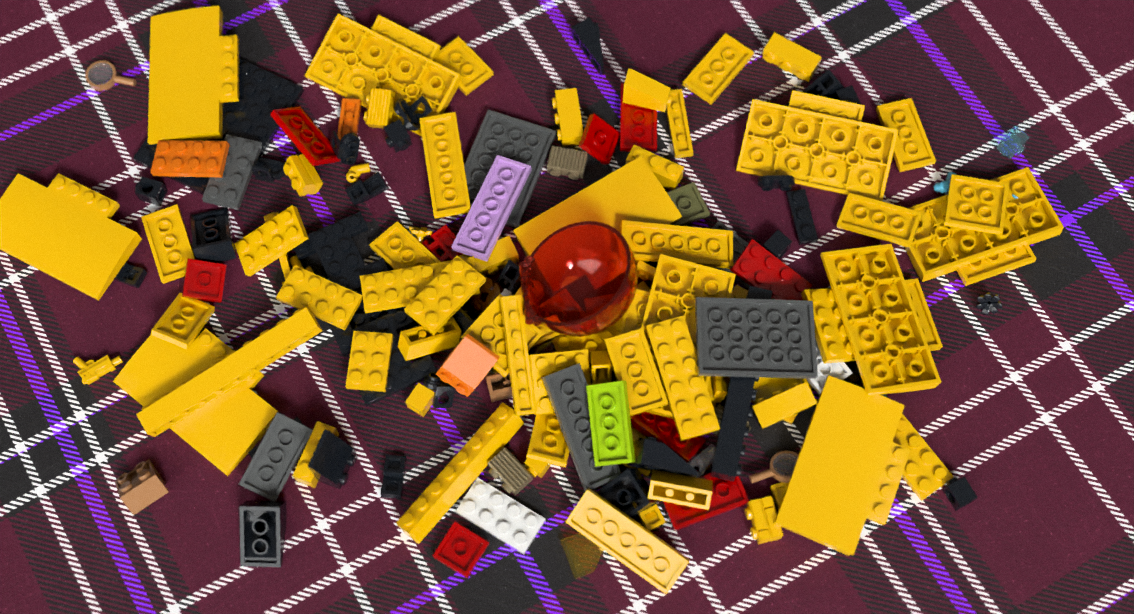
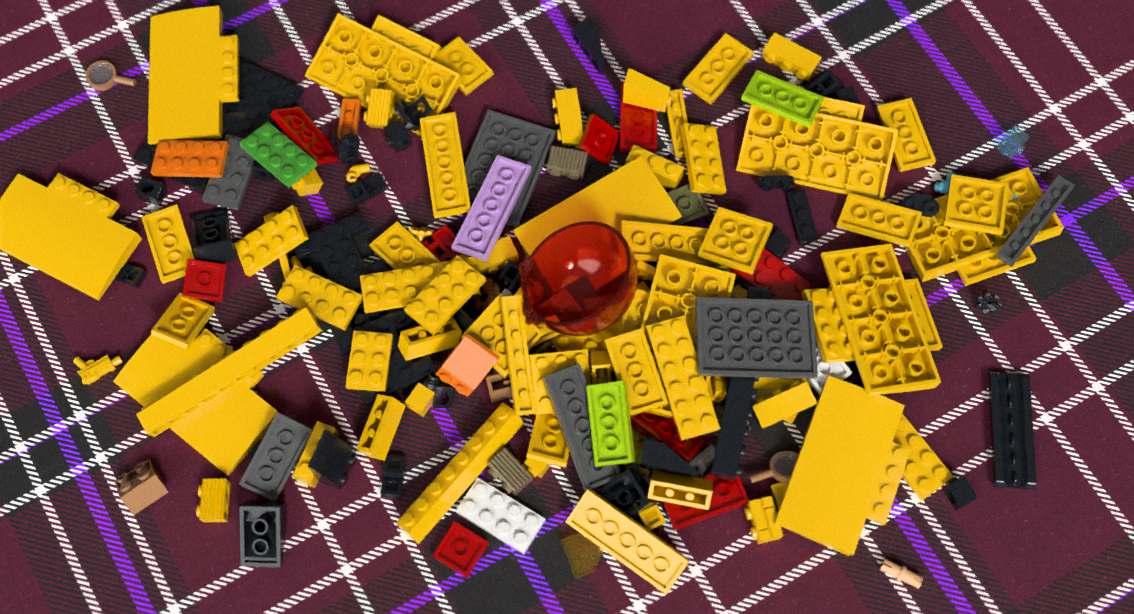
none -> yellow brick [196,478,231,522]
none -> bright green plate [239,122,317,188]
none -> yellow brick [356,394,406,461]
none -> yellow plate [681,123,727,195]
none -> yellow plate [698,207,773,275]
none -> lime plate [741,70,825,128]
none -> light nougat pin [880,558,924,589]
none -> black bracket [901,193,940,217]
none -> black plate [988,372,1037,489]
none -> dark grey plate [995,175,1075,267]

